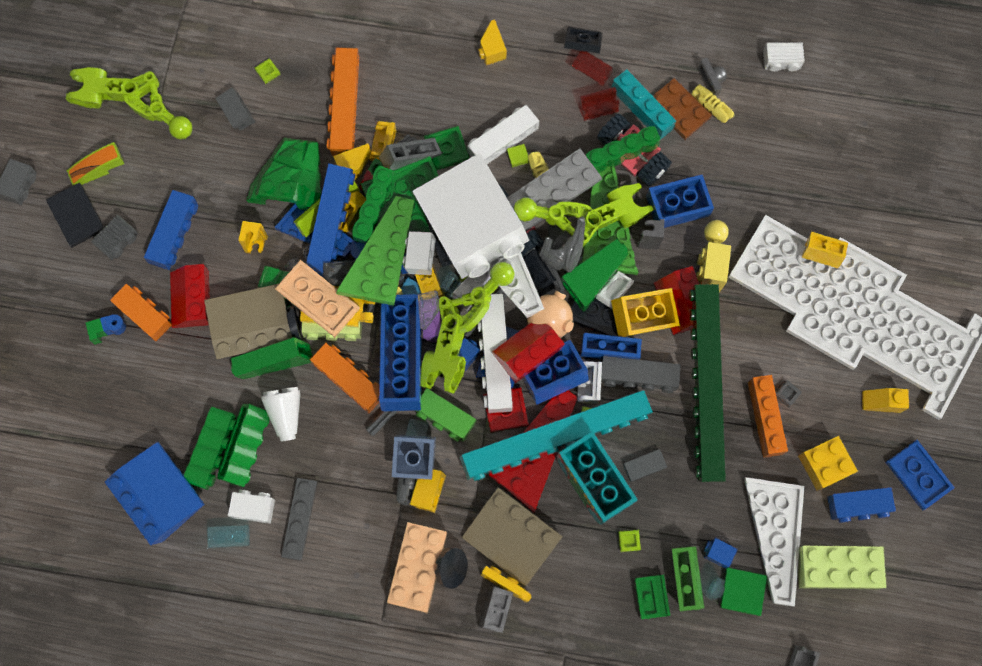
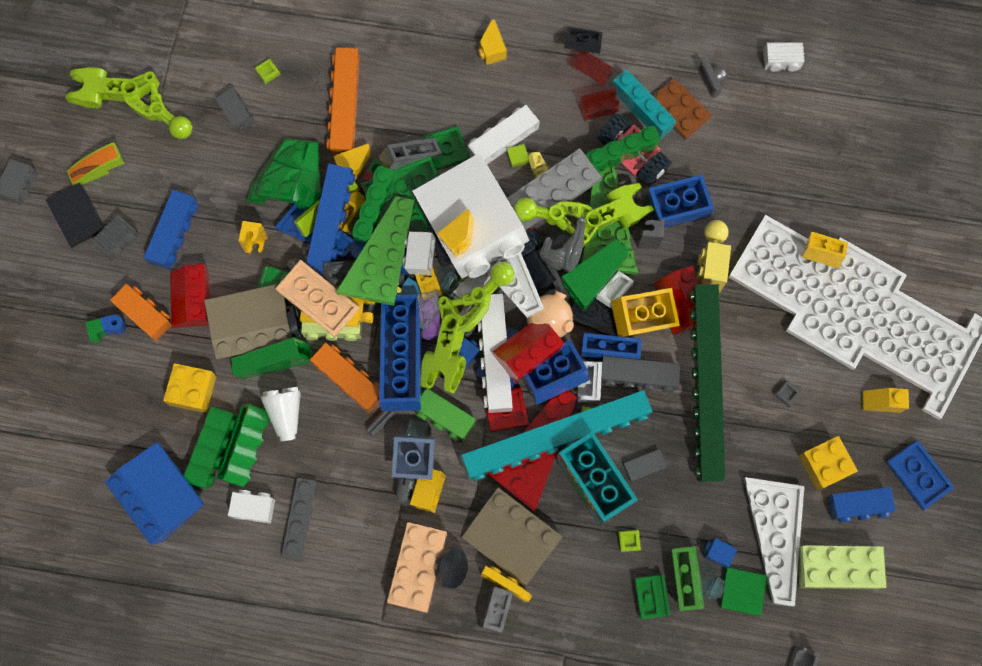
clear light blue plate [208,525,250,548] -> none
yellow hinge [369,121,396,161] -> none
light yellow hinge [692,85,735,123] -> none
orange brick [748,375,788,458] -> none
none -> yellow brick [163,363,217,414]
none -> yellow slope [437,209,474,257]

